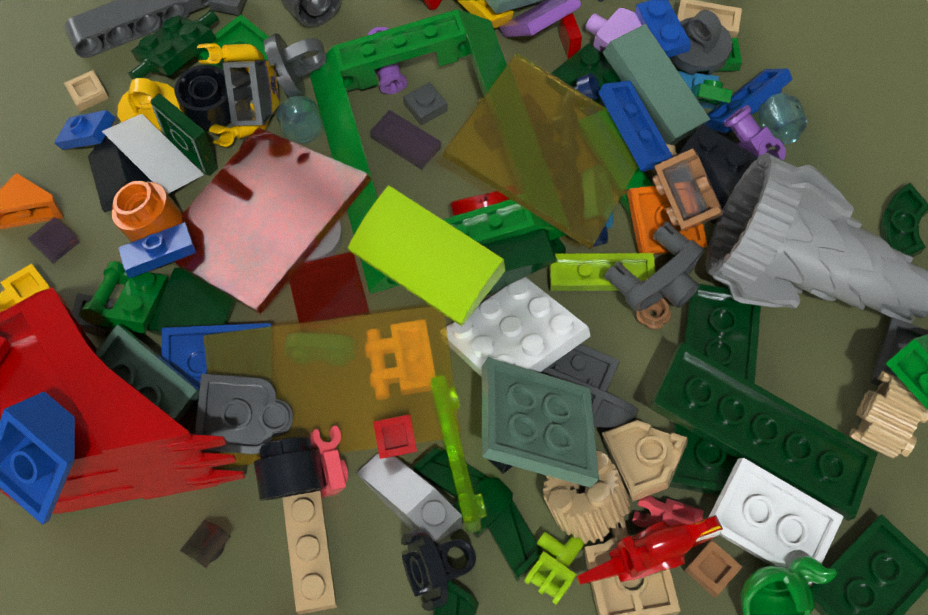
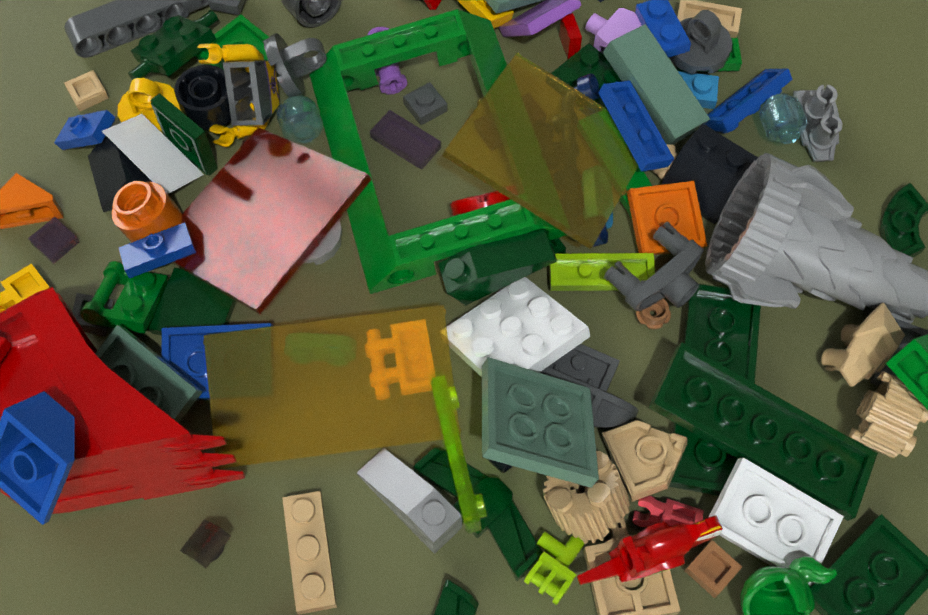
dark grey plate [195,374,293,454] -> none
black piece [254,436,326,501] -> none
clear red tile [286,252,370,333] -> none
coral plate [310,426,348,498] -> none
lime slope [348,185,505,326] -> none
red plate [373,414,417,459] -> none
black tile [401,529,476,611] -> none
medium nougat window [653,148,724,231] -> none
green plate [691,80,733,106] -> none
medium lavender connector [724,105,786,160] -> none
none -> light grey connector [793,84,843,162]
none -> tan connector [821,303,905,387]

